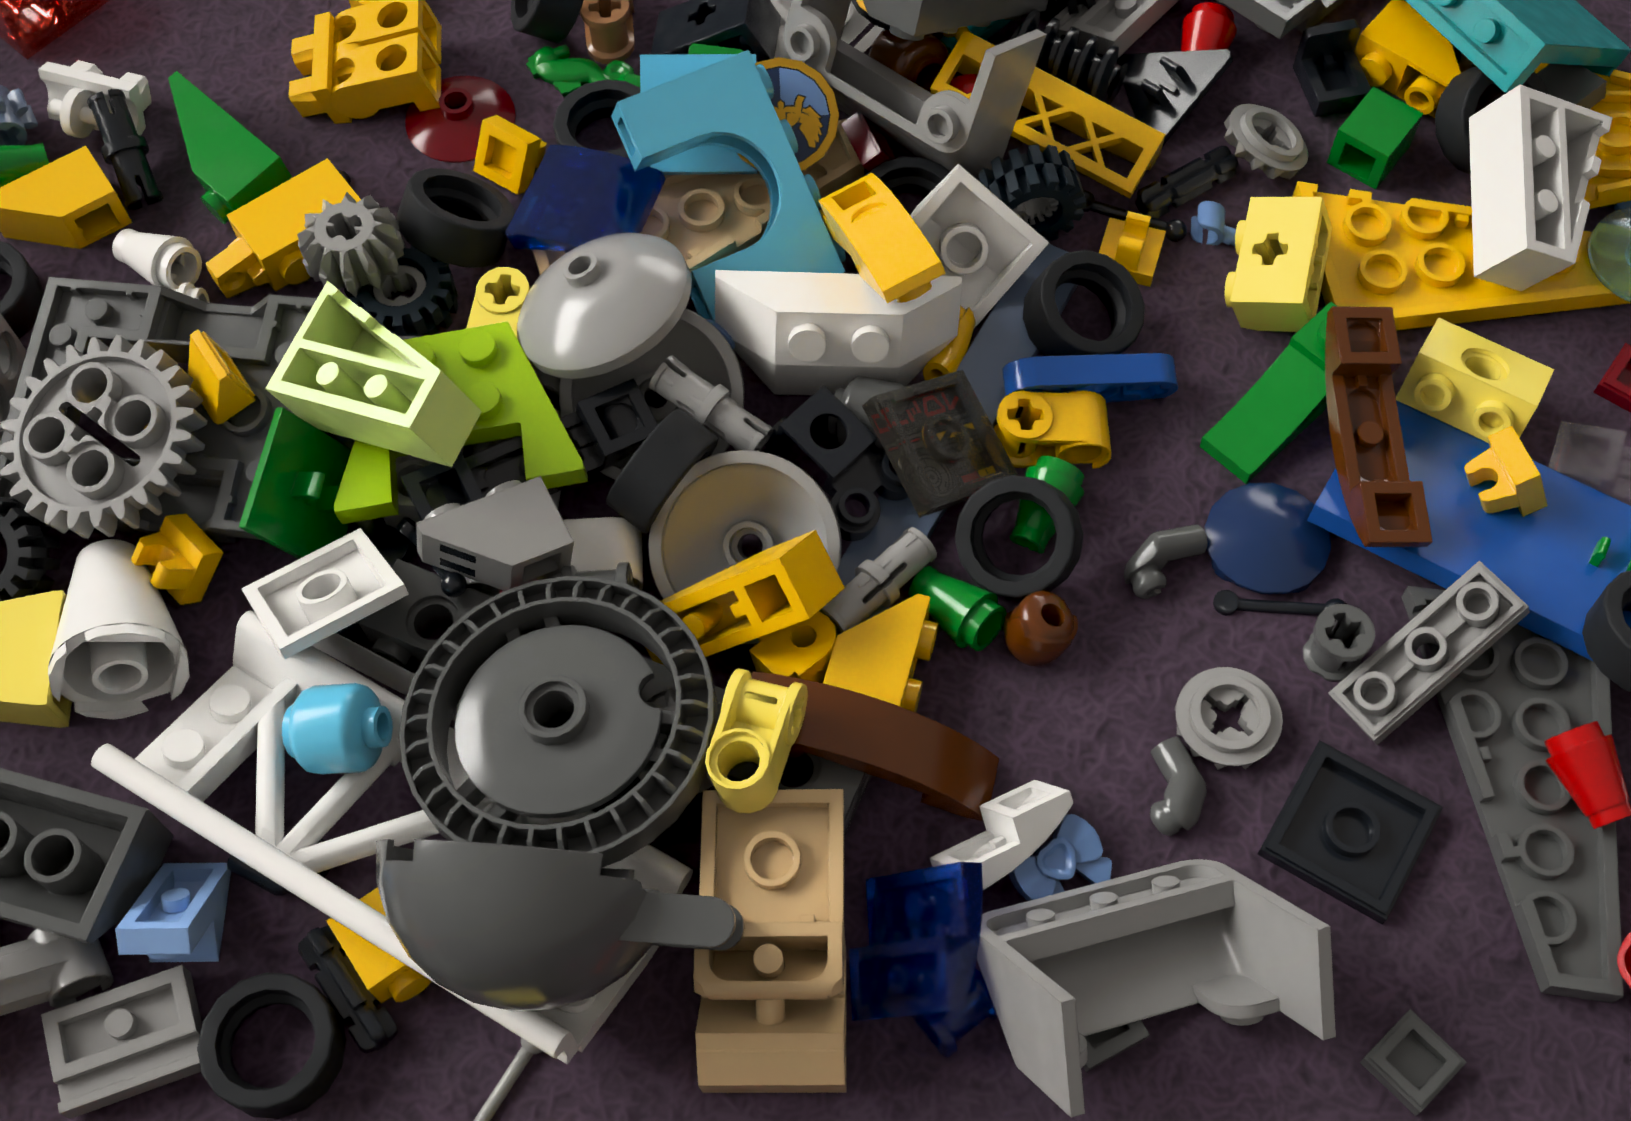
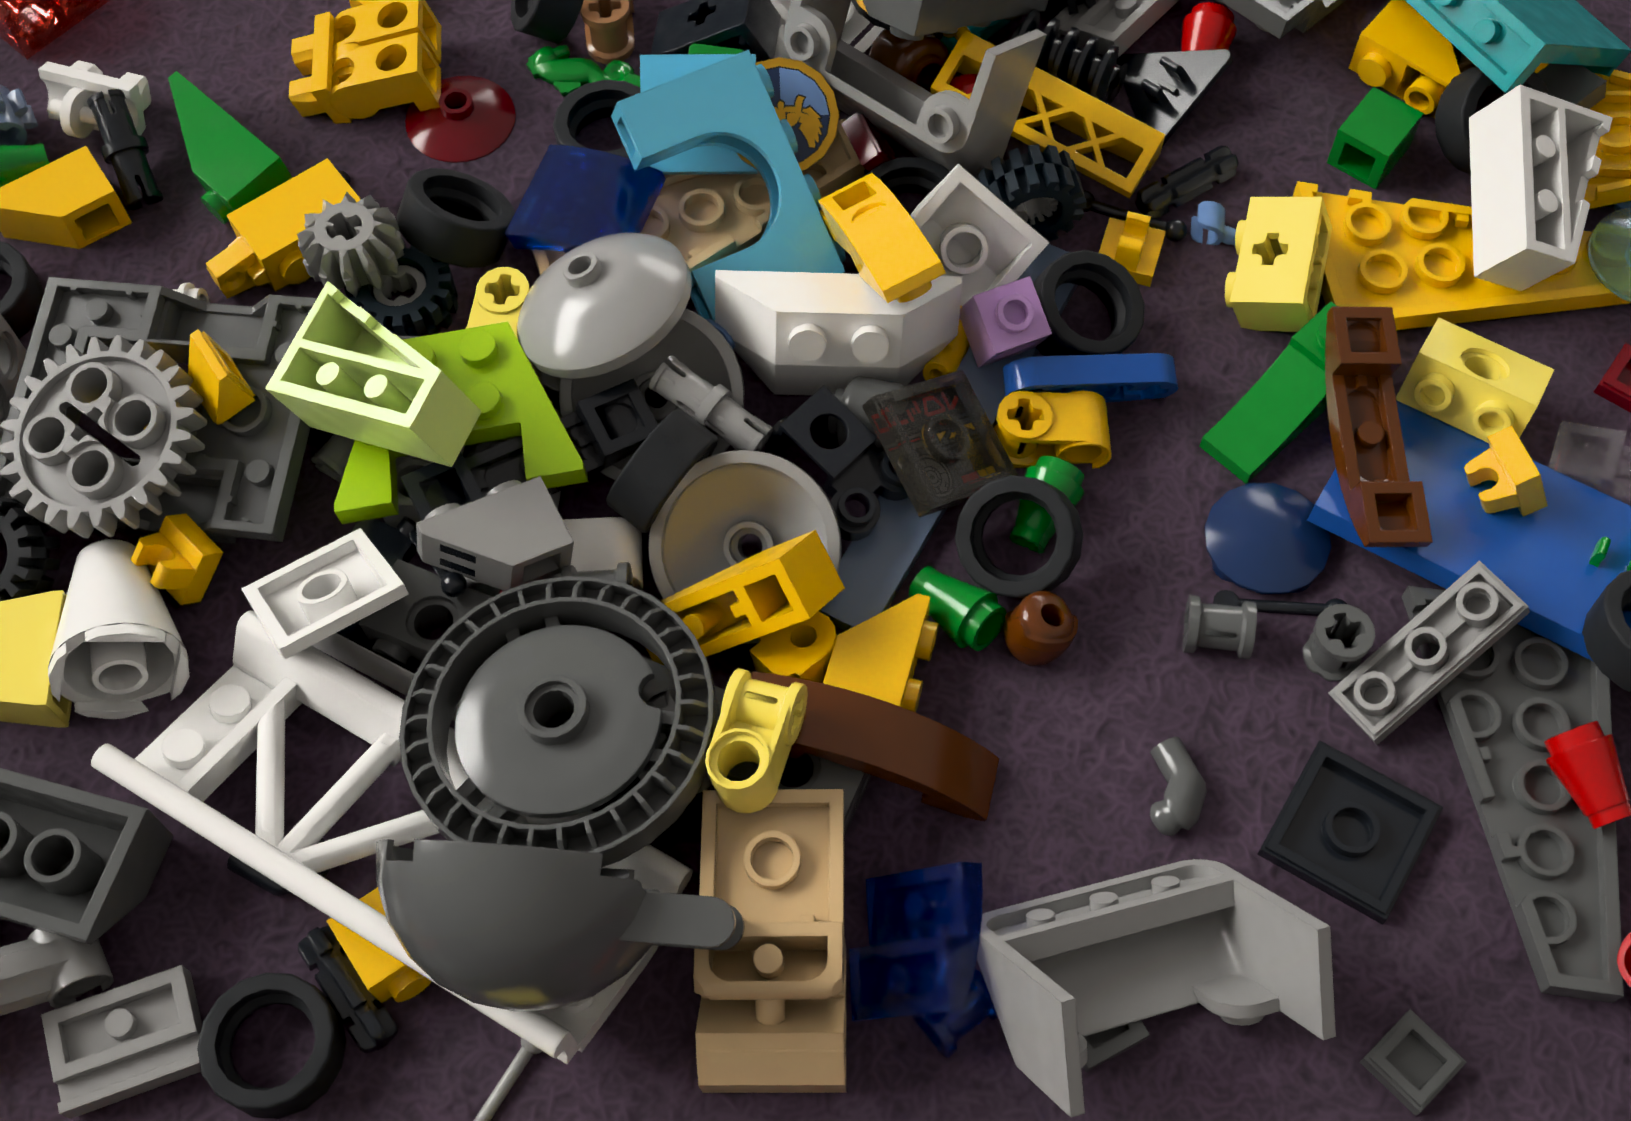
white cone [112,228,202,289] -> none
light blue slope [115,863,231,962] -> none
green piece [239,407,351,559] -> none
medium azure head [282,683,393,774] -> none
yellow tile [473,115,547,195] -> none
light grey pin [819,527,937,637] -> none
white slope [930,780,1073,897] -> none
medium blue piece [1009,814,1112,901] -> none
dark grey arm [1124,524,1208,599] -> none
light grey gear [1174,667,1283,770] -> none
light grey gear [1224,104,1308,179] -> none
black bracket [1293,19,1371,117] -> none
none -> lavender brick [959,276,1052,368]
none -> dark grey bush [1182,595,1257,660]

